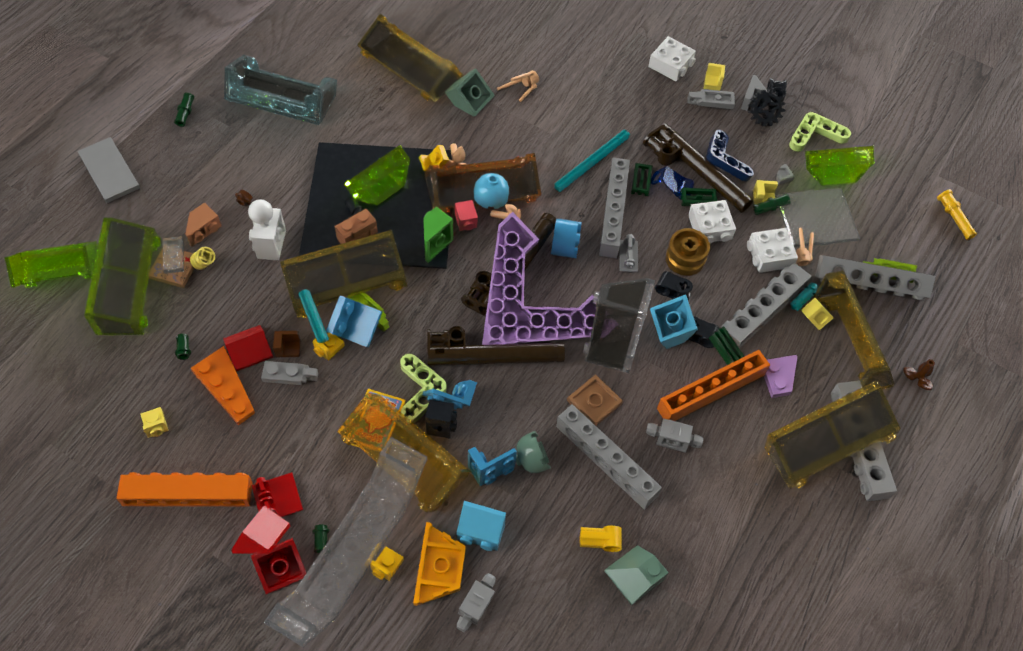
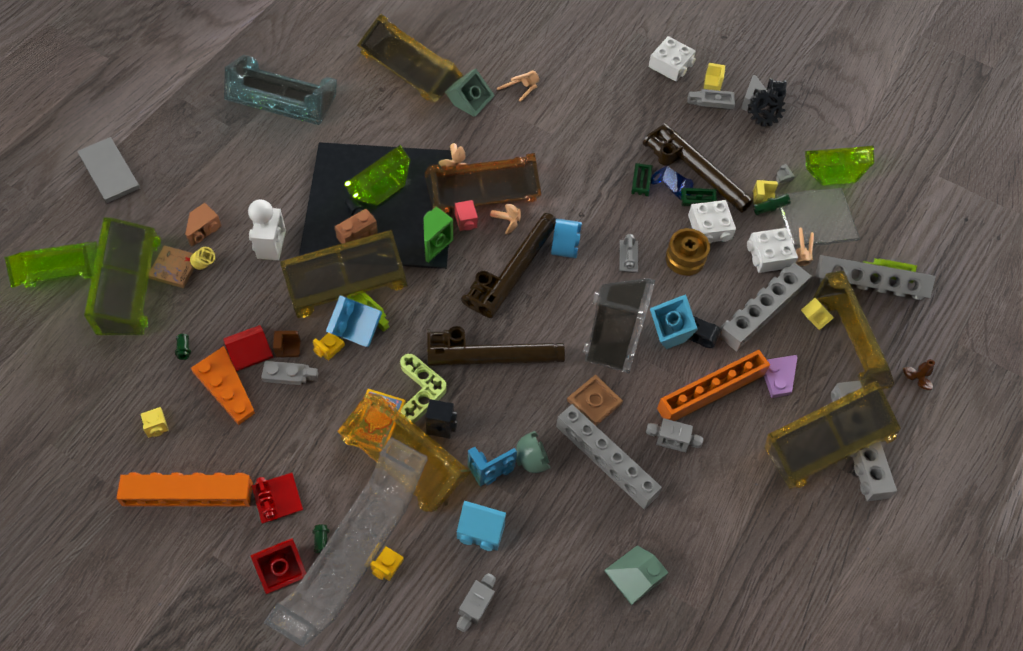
clear plate [163,236,184,274] -> none
dark green pin [174,92,195,127] -> none
slope [231,506,290,554] -> none
reddish brown plate [235,190,253,206] -> none
teal axle [299,289,329,343] -> none
light orange wing [413,522,466,606] -> none
yellow bracket [419,145,449,172] -> none
dark azure bracket [422,380,477,410] -> none
medium azure cylinder [473,173,509,209] -> none
lavender wedge [482,212,619,345] -> none
teal axle [554,129,630,192] -> none
yellow piece [579,525,622,552] -> none
light grey brick [599,158,630,259] -> none
black piece [655,271,693,300] -> none
dark blue beam [706,130,754,182] -> none
dark green tile [709,326,745,365] -> none
yellowish green beam [789,112,851,151] -> none
teal axle [790,282,819,311] -> none
yellow pin [937,189,977,240] -> none

